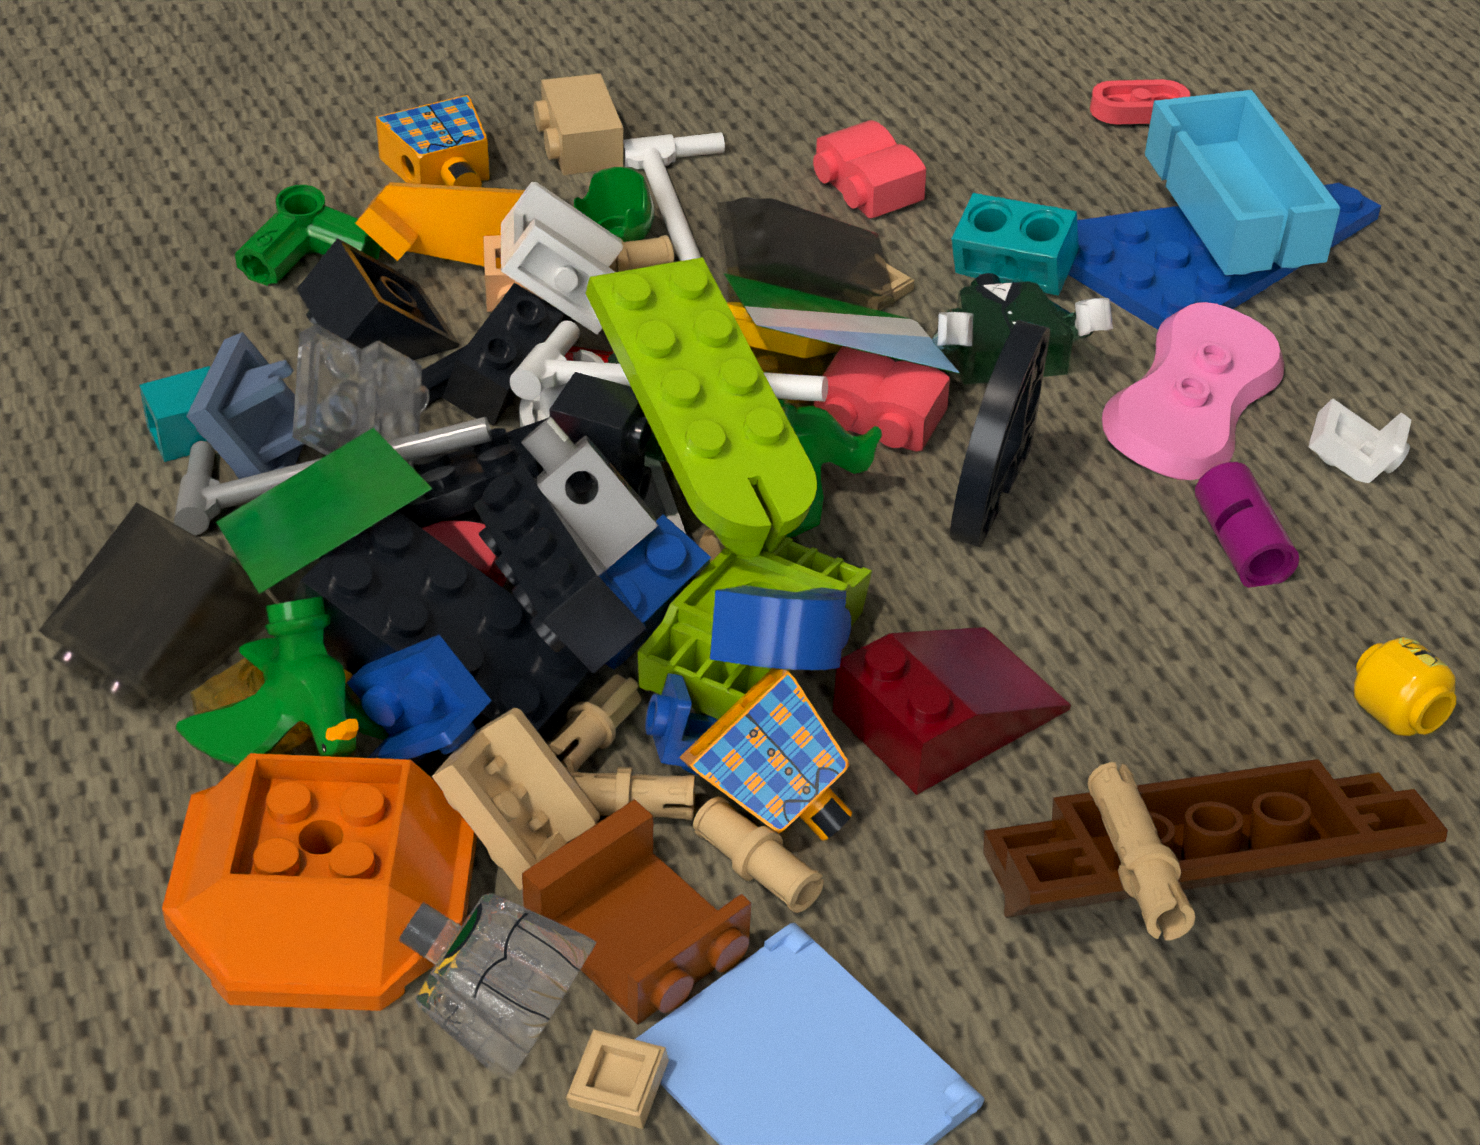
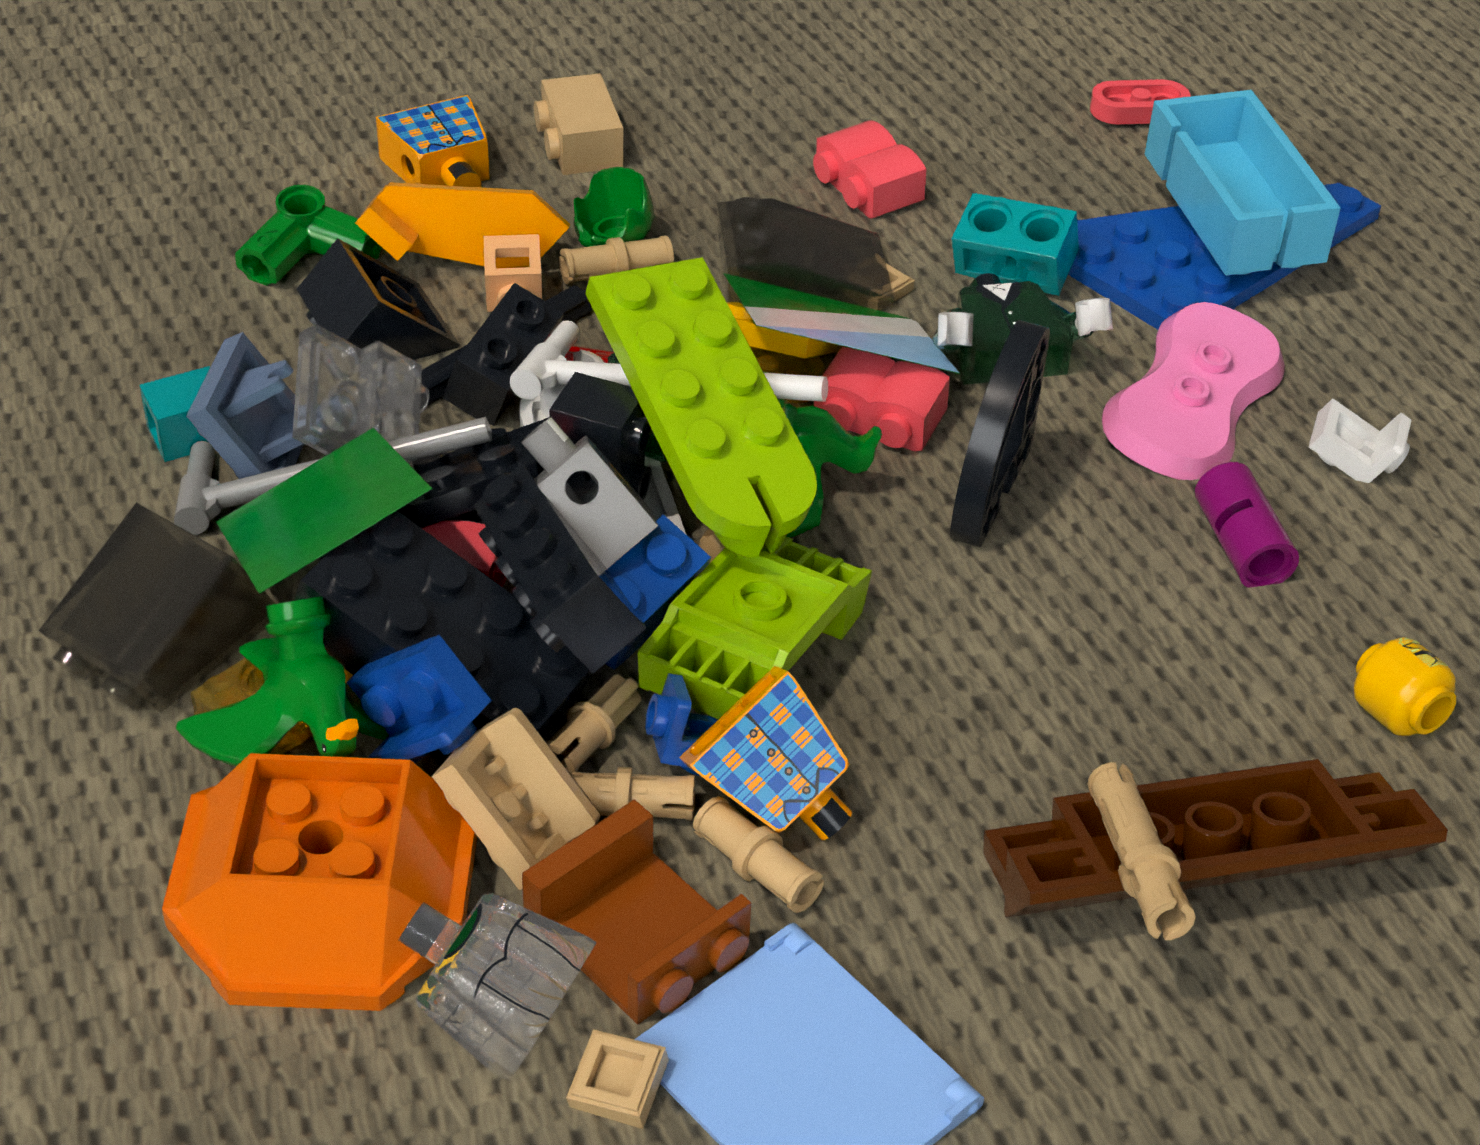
white panel [501,182,623,334] -> none
white bar [623,132,725,261] -> none
blue brick [710,585,851,670] -> none
dark red slope [832,627,1071,795] -> none

